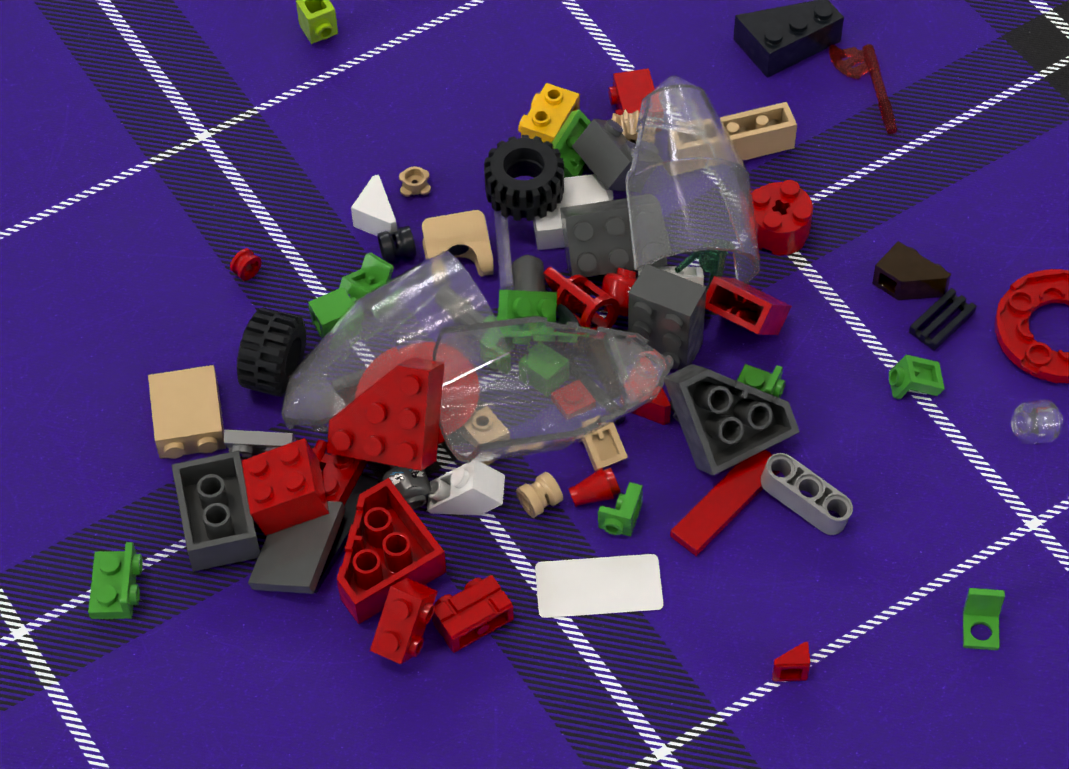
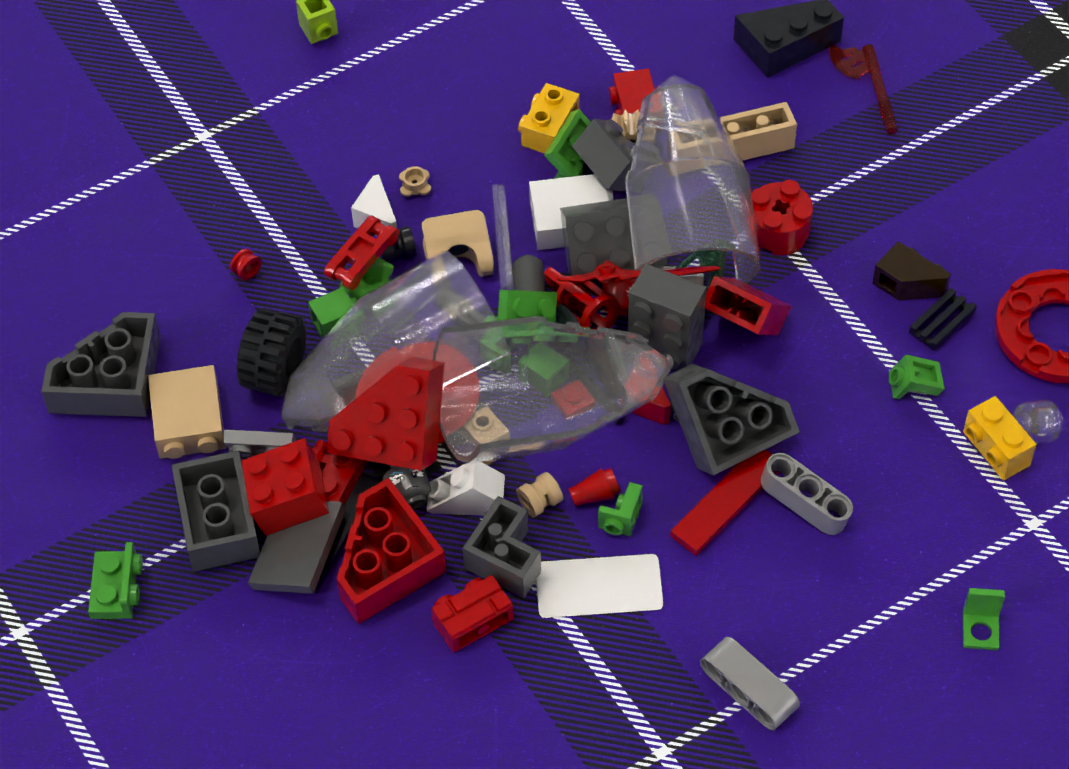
red brick [370,578,438,664] -> none
black tyre [484,135,564,221] -> none
tan bracket [577,419,628,471] -> none
bright green bracket [737,364,786,398] -> none
red slope [772,642,810,682] -> none
none -> dark grey brick [41,312,161,417]
none -> red plate [324,215,399,290]
none -> dark grey brick [463,496,541,598]
none -> red piece [556,260,720,283]
none -> light grey beam [700,637,800,730]
none -> yellow brick [963,396,1037,481]

